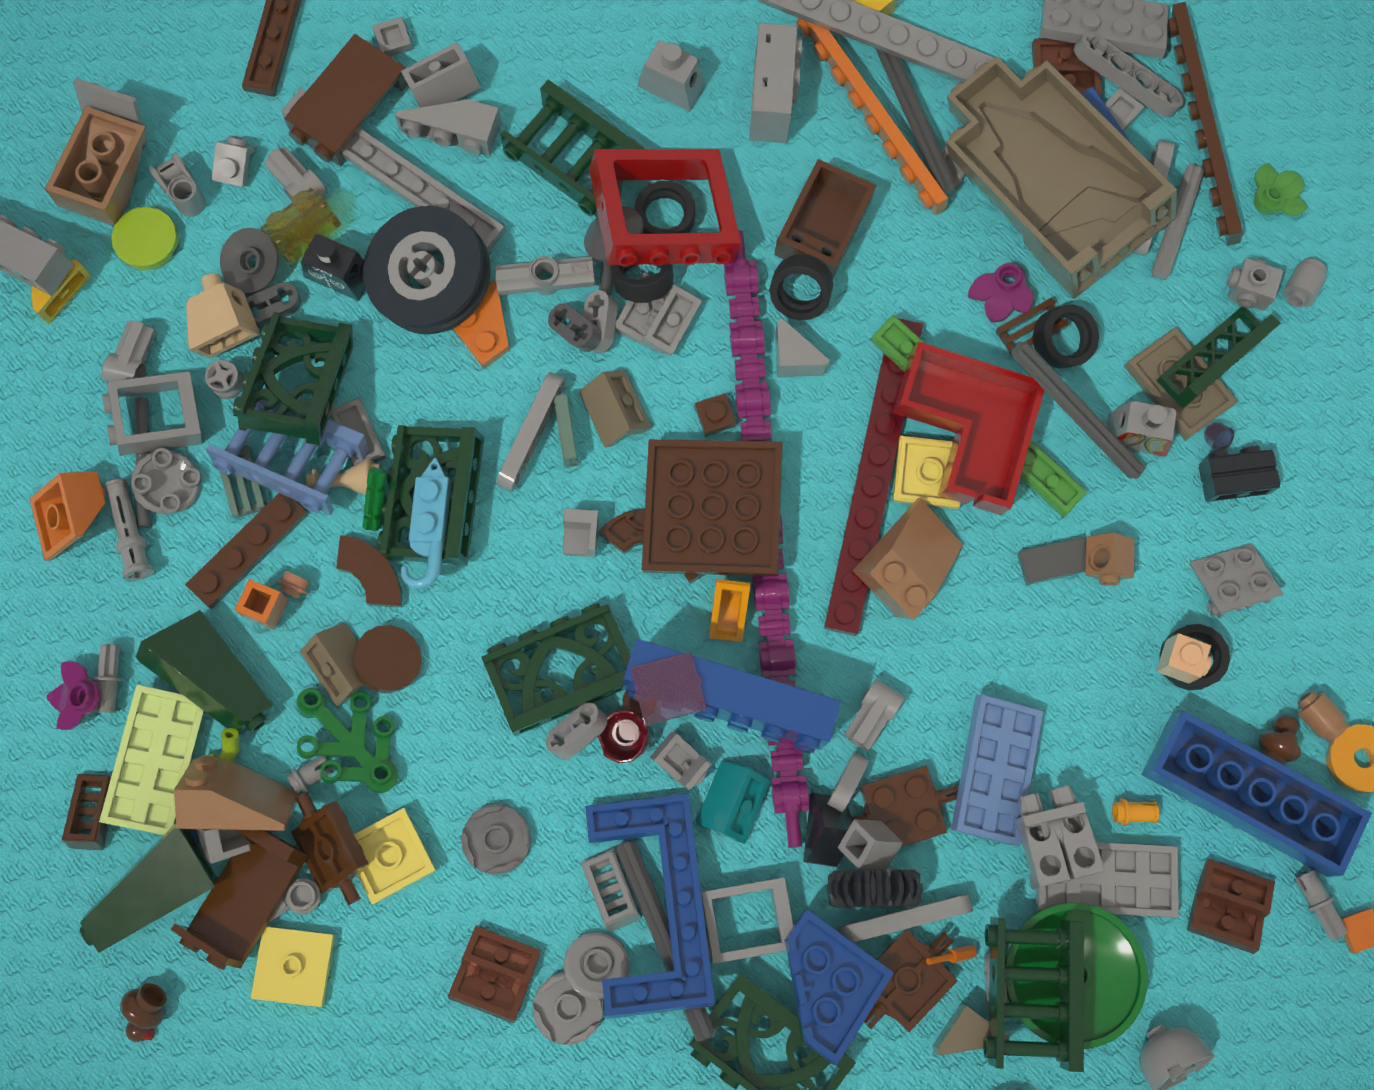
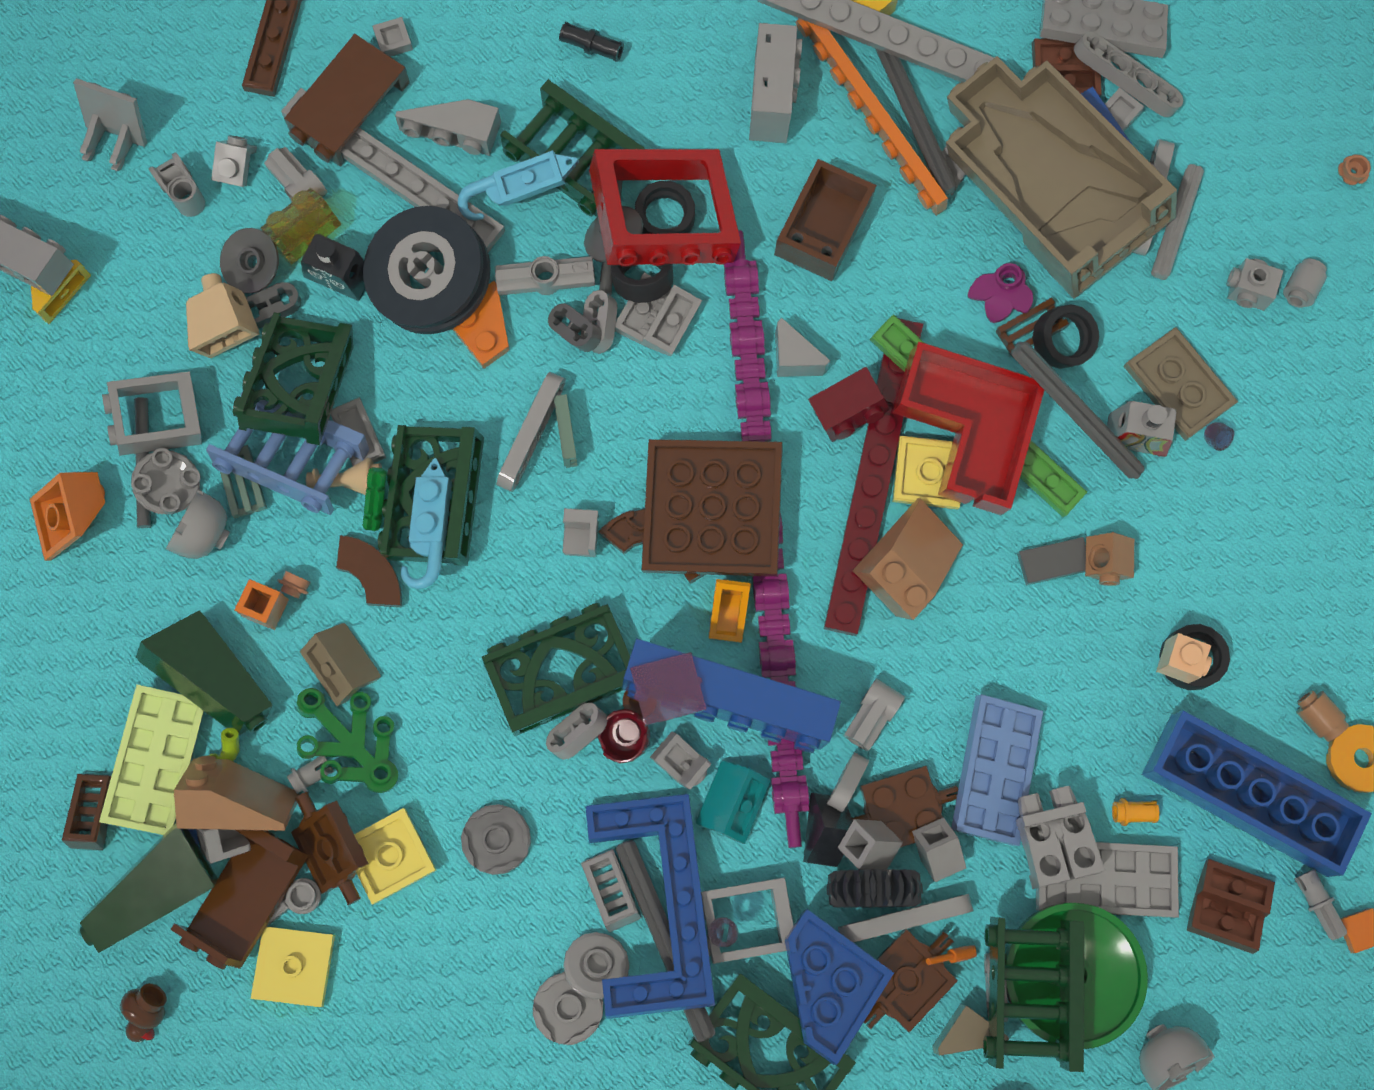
medium nougat slope [45,106,147,226] -> none
magenta plate [46,661,101,730] -> none
light grey axle [93,644,122,713] -> none
light grey piece [102,321,157,382] -> none
light grey pin [105,479,154,581] -> none
lime tile [111,207,179,271] -> none
reddish brown plate [185,493,309,610] -> none
light grey wheel [205,360,243,399] -> none
reddish brown tile [352,625,422,694] -> none
light grey brick [401,42,480,108] -> none
copper slope [448,926,541,1024] -> none
dark tan panel [580,370,651,447] -> none
light grey torso [638,41,705,112] -> none
reddish brown plate [694,393,736,437] -> none
black tyre [769,254,834,320] -> none
dark green fence [1156,307,1281,409] -> none
reddish brown plate [1167,2,1242,246] -> none
light grey hinge [1190,544,1283,617] -> none
black brick [1198,446,1281,502] -> none
bright green plate [1253,163,1308,216] -> none
reddish brown animal [1258,715,1301,766] -> none
none -> light grey cylinder [166,490,230,559]
none -> medium azure plate [457,150,579,221]
none -> black pin [559,22,624,62]
none -> hinge [708,917,739,947]
none -> dark red brick [808,367,890,442]
none -> light grey brick [912,817,966,882]
none -> nougat plate [1338,155,1371,185]

